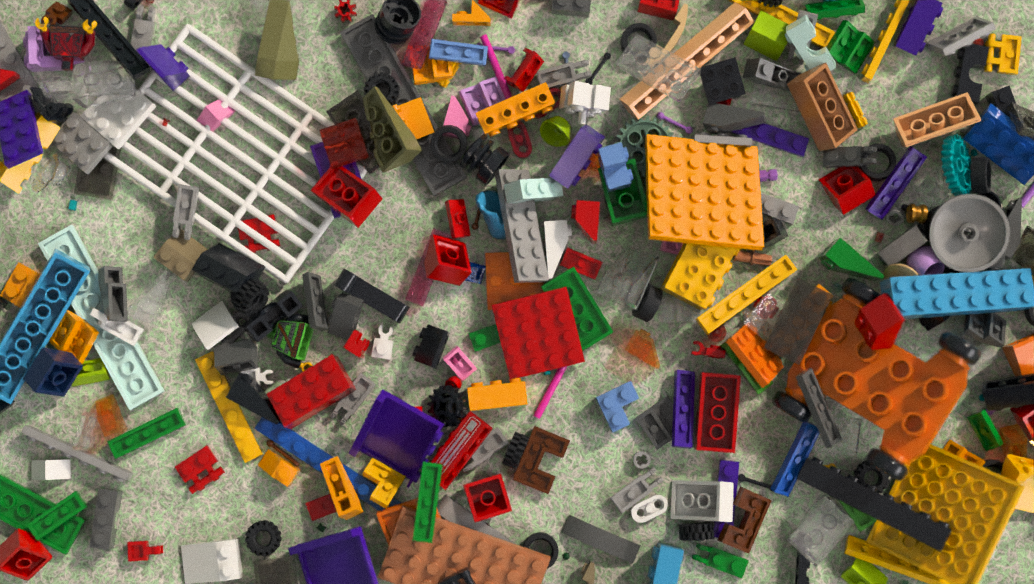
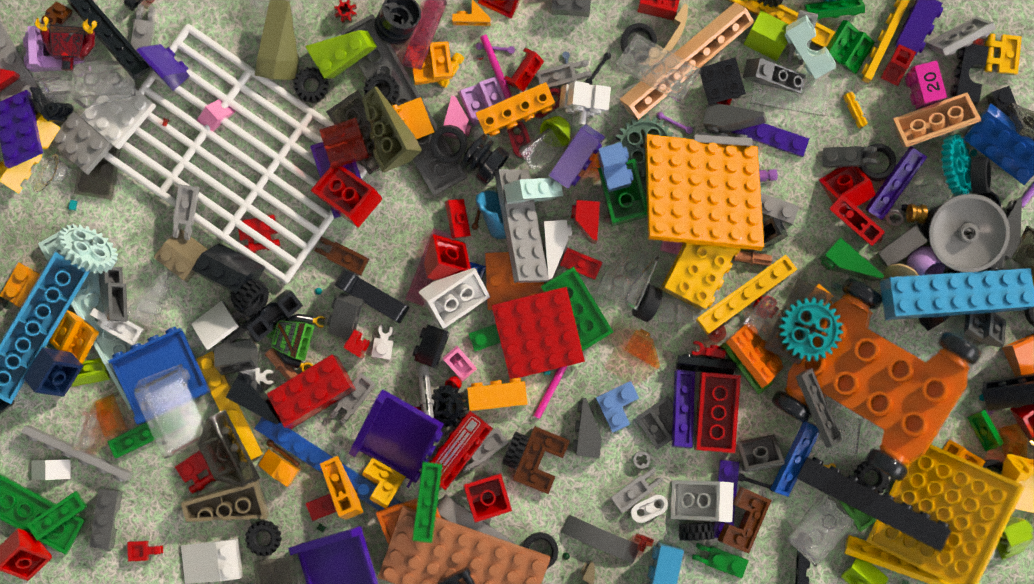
dark grey plate [302,272,328,331] -> none
medium blue tile [429,39,488,66] -> none
medium nougat slope [787,63,858,151] -> none
red slope [854,293,905,350] -> none
none -> light aqua gear [55,224,118,274]
none -> blue panel [108,326,211,424]
none -> clear windscreen [134,364,213,459]
none -> dark tan wedge [181,478,269,522]
none -> clear smoke wedge [197,410,260,487]
none -> nougat axle [265,348,298,381]
none -> black tyre [293,67,329,103]
none -> lime wedge [305,30,377,78]
none -> reddish brown hinge [314,237,370,276]
none -> light grey pin [417,365,434,418]
none -> white slope [419,268,490,329]
none -> clear plate [519,128,565,179]
none -> dark grey slope [573,398,602,458]
none -> clear red tile [634,533,654,552]
none -> black plate [676,354,736,375]
none -> dark grey slope [737,434,785,472]
none -> teal gear [778,297,843,361]
none -> red slope [829,194,885,246]
none -> red slope [880,44,916,86]
none -> dark pink brick [905,60,947,110]
none -> lime wedge [996,516,1033,560]

